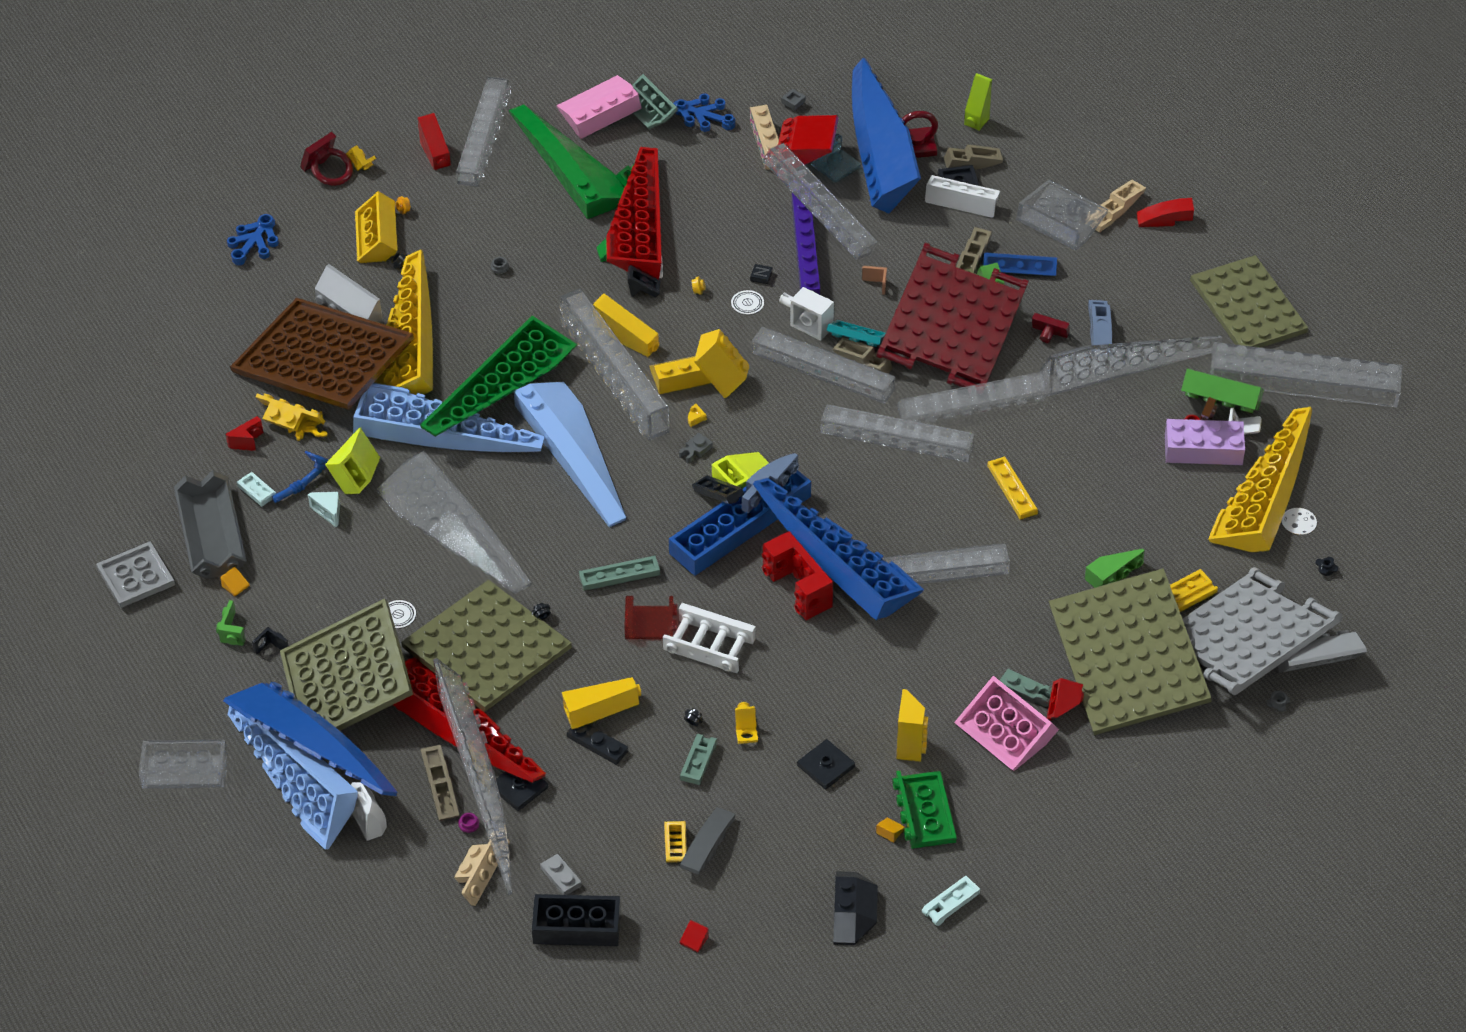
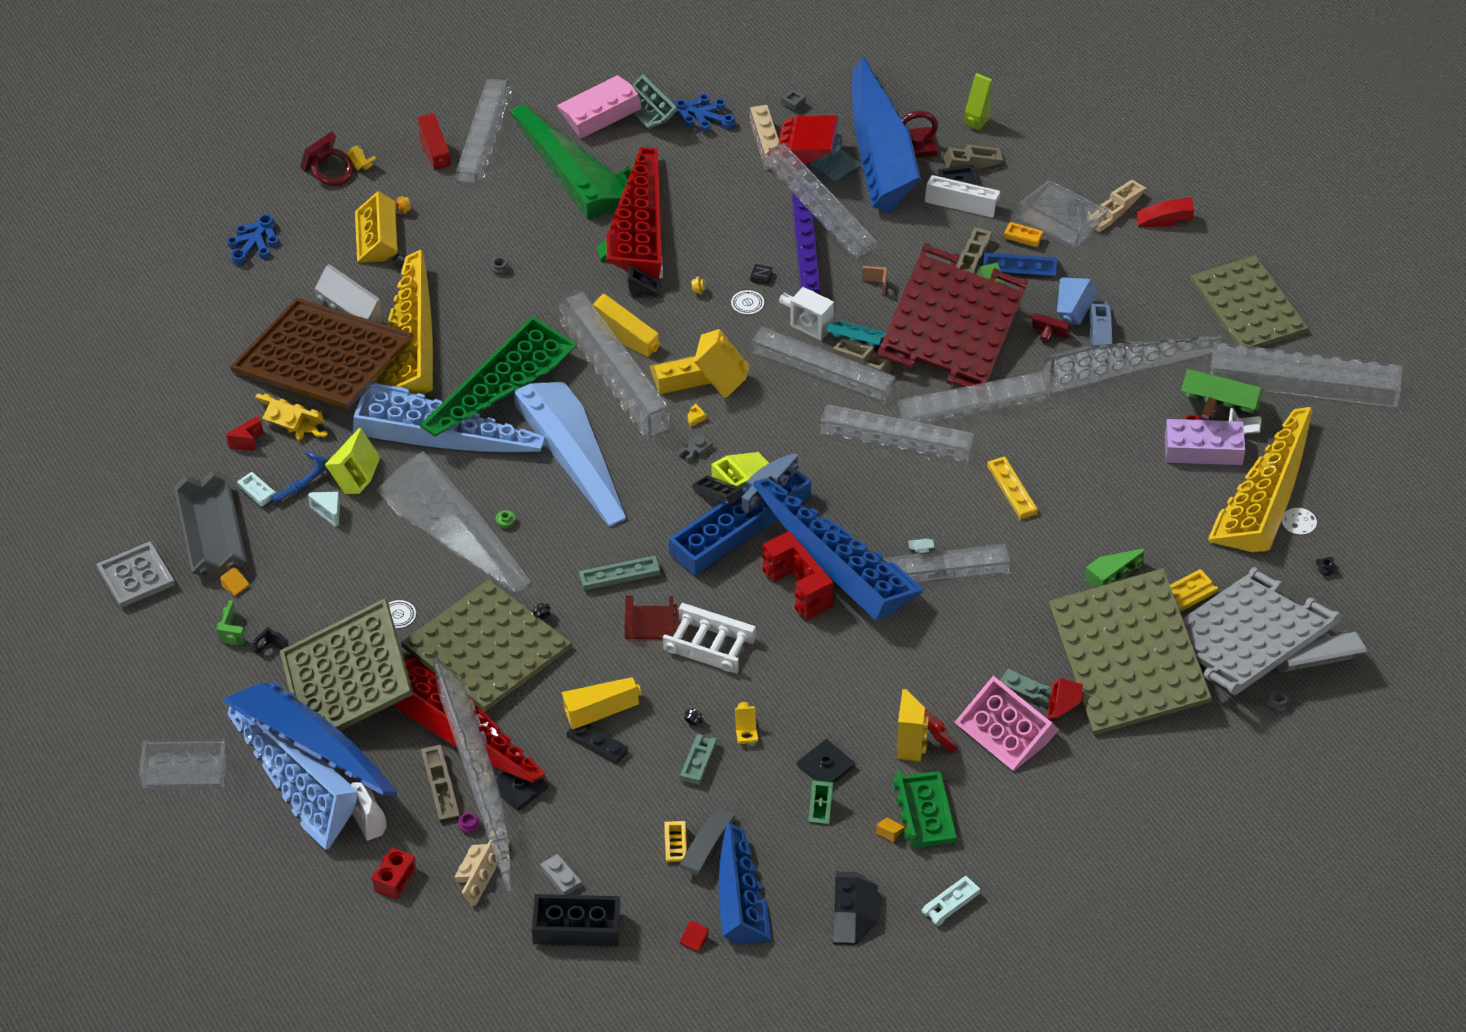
none -> red brick [371,847,416,900]
none -> bright green plate [496,510,515,529]
none -> blue wedge [719,823,771,944]
none -> green slope [808,780,833,824]
none -> light aqua plate [908,539,934,553]
none -> red plate [925,708,958,753]
none -> light orange plate [1004,222,1044,248]
none -> medium blue slope [1057,278,1098,325]

